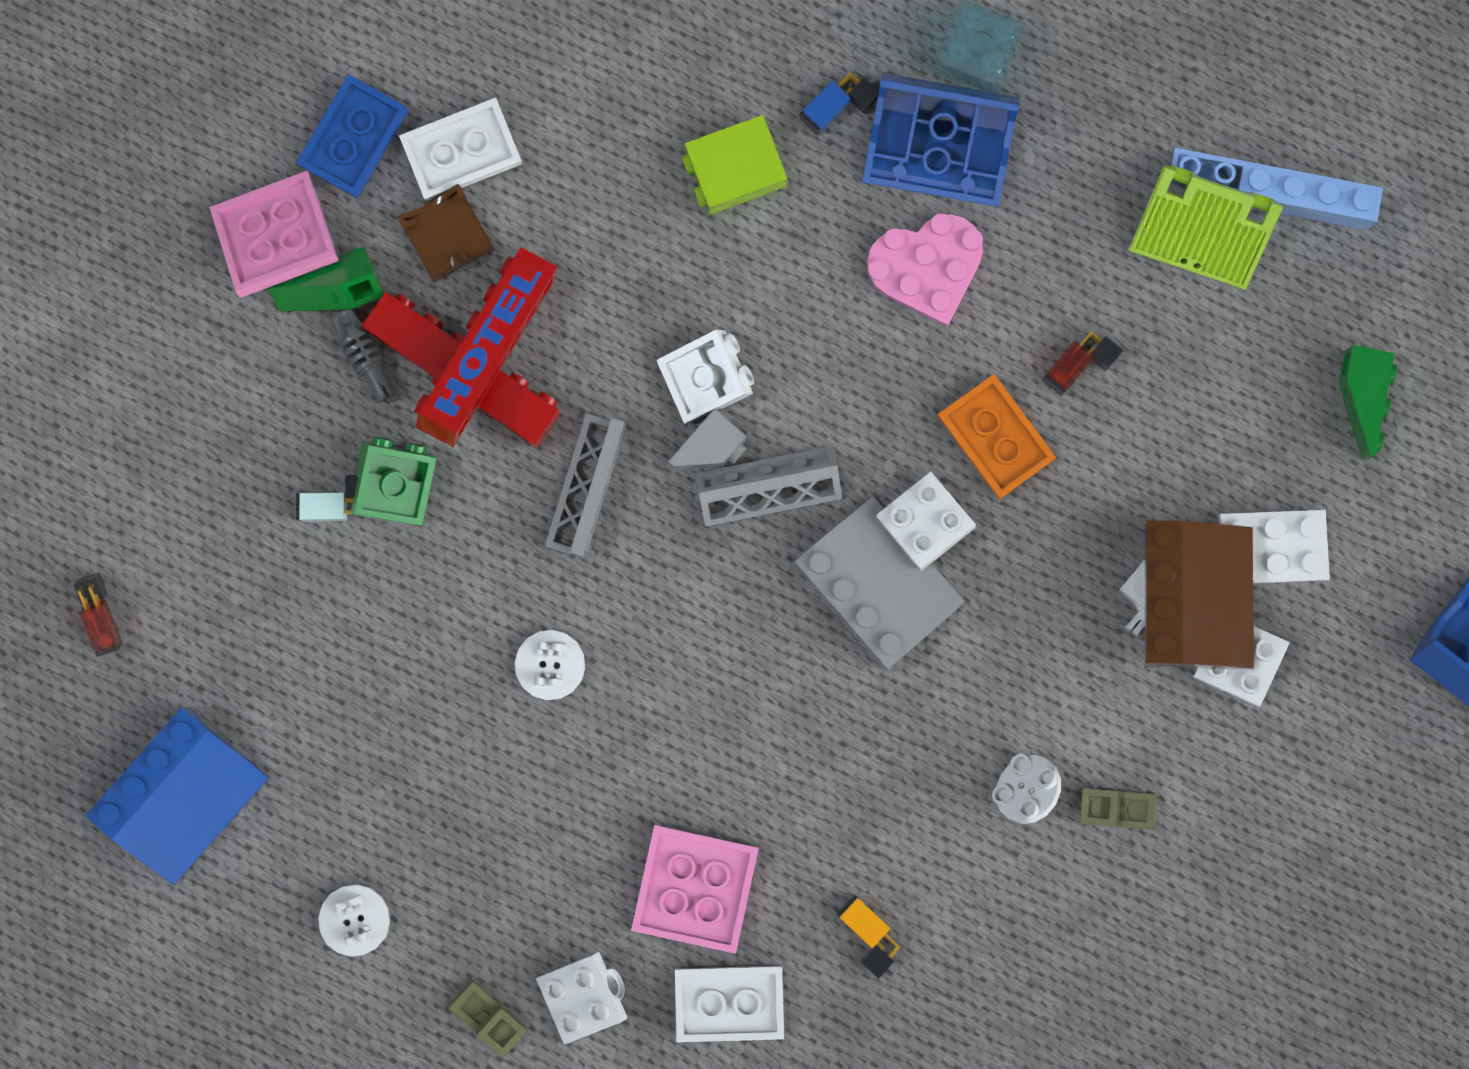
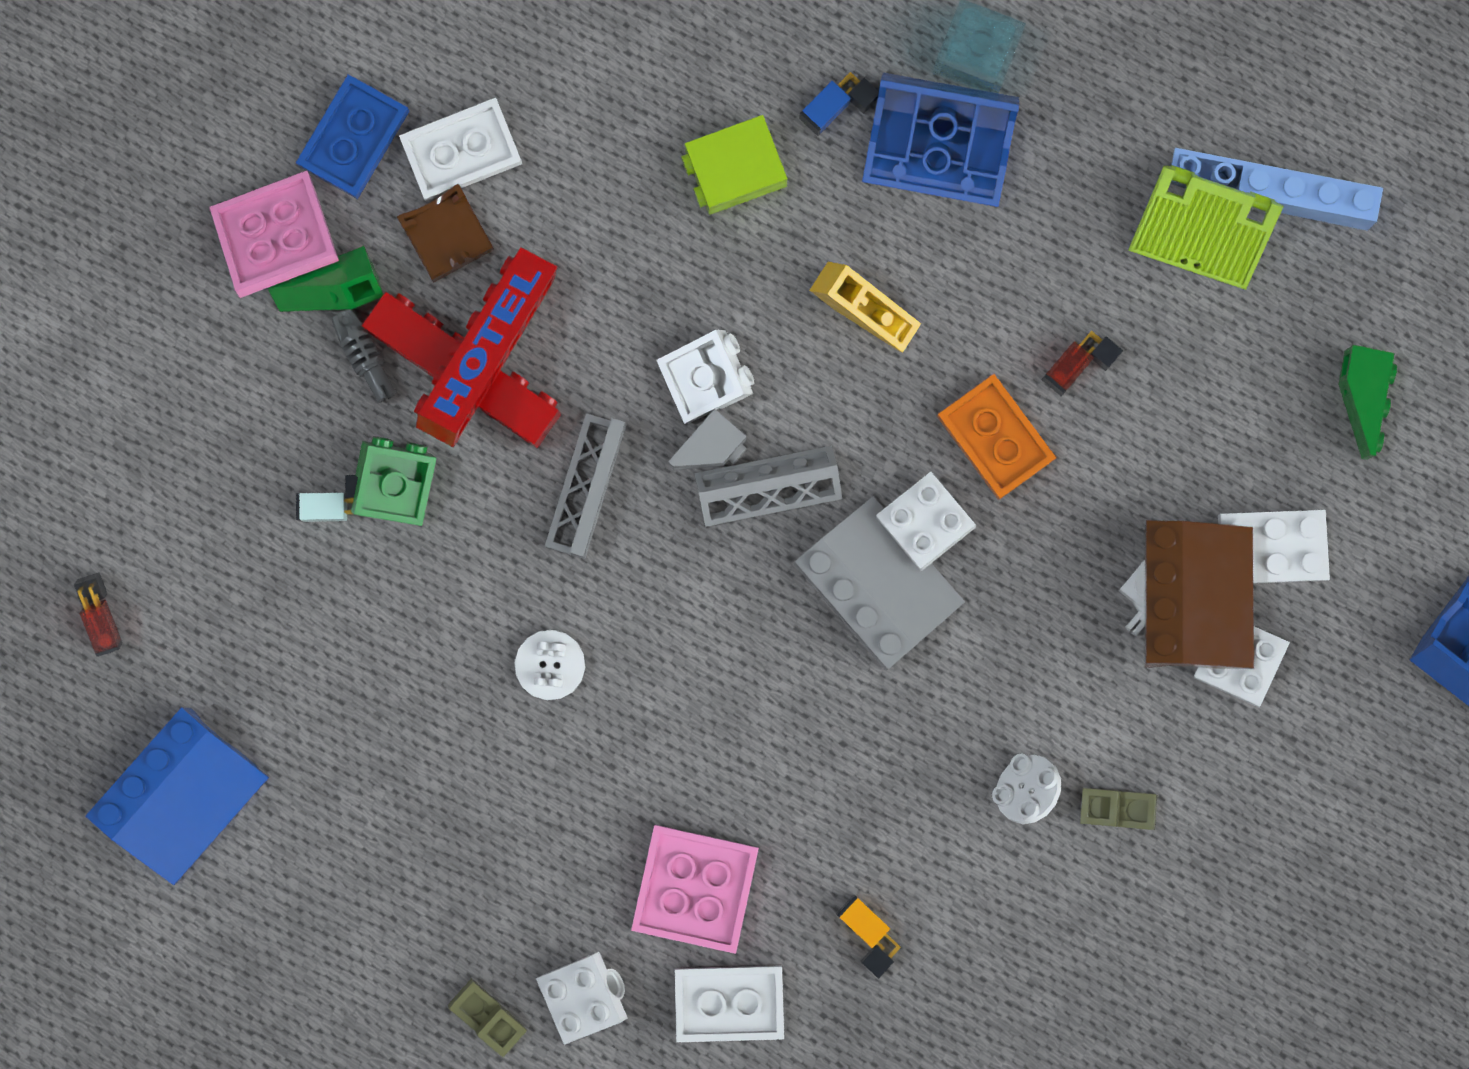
white plate [318,884,390,957] -> none
bright pink plate [866,214,983,327] -> none
none -> yellow slope [809,262,921,352]

